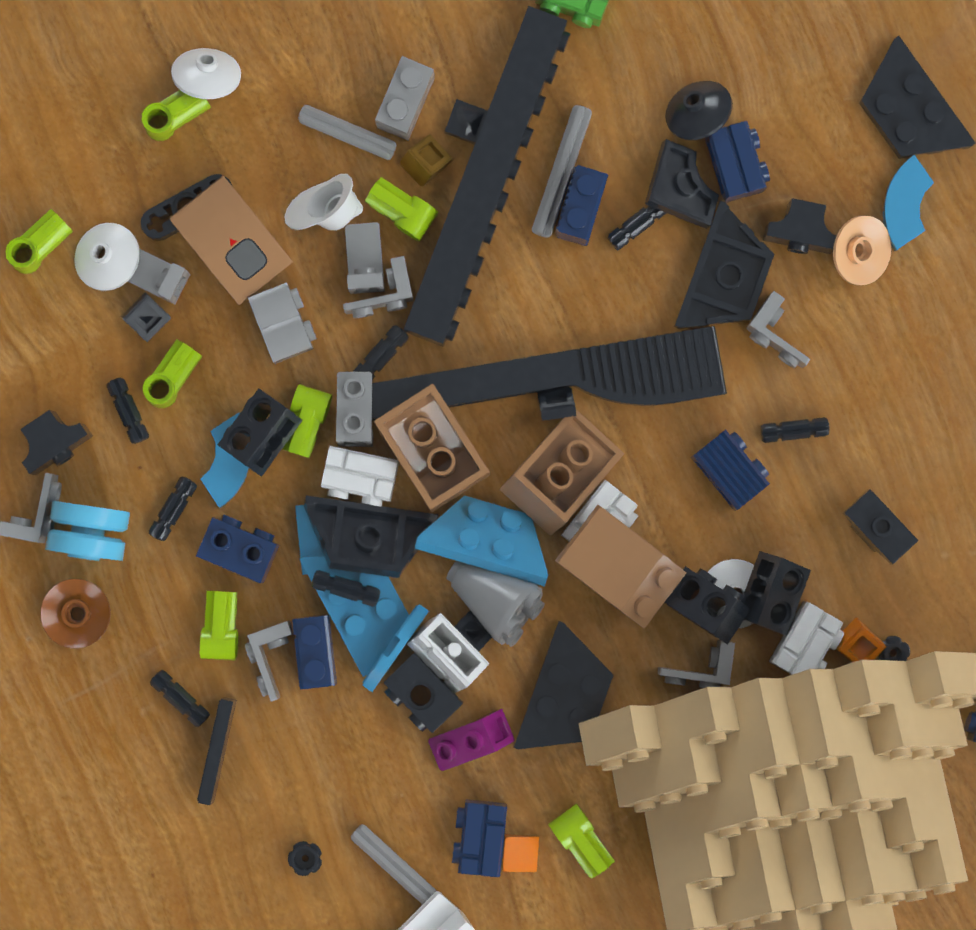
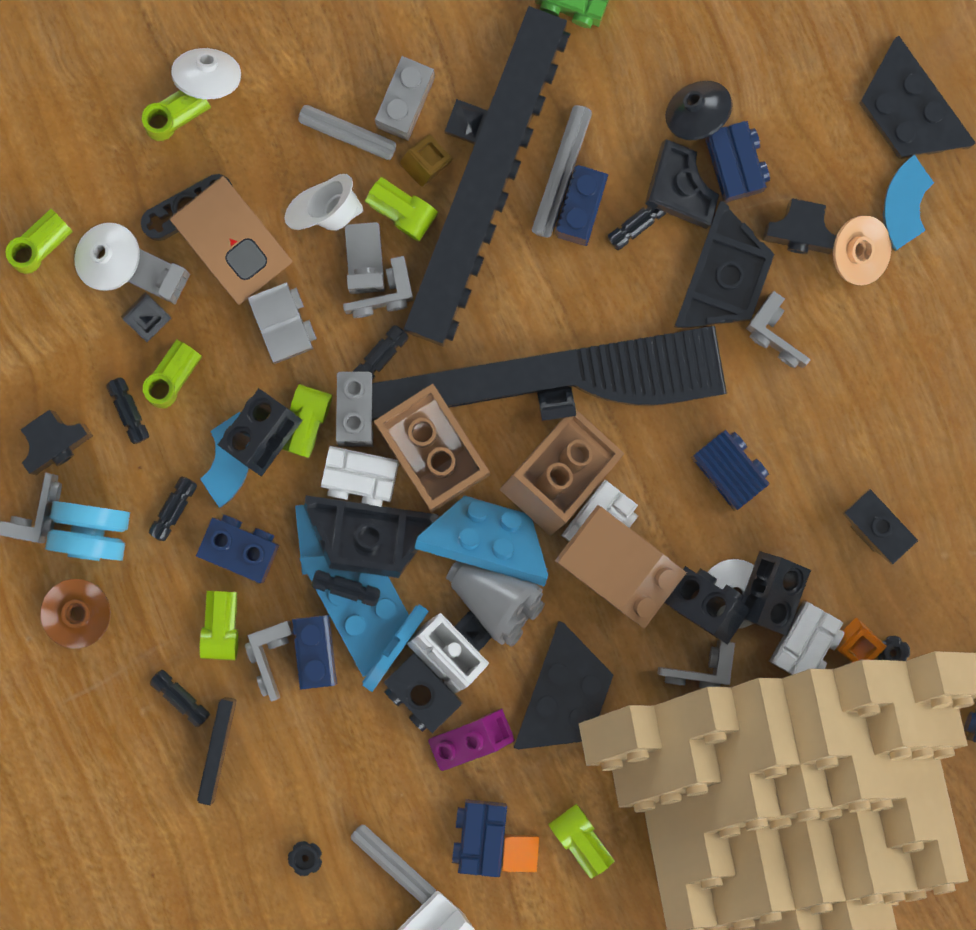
black axle [761,417,830,443] -> none

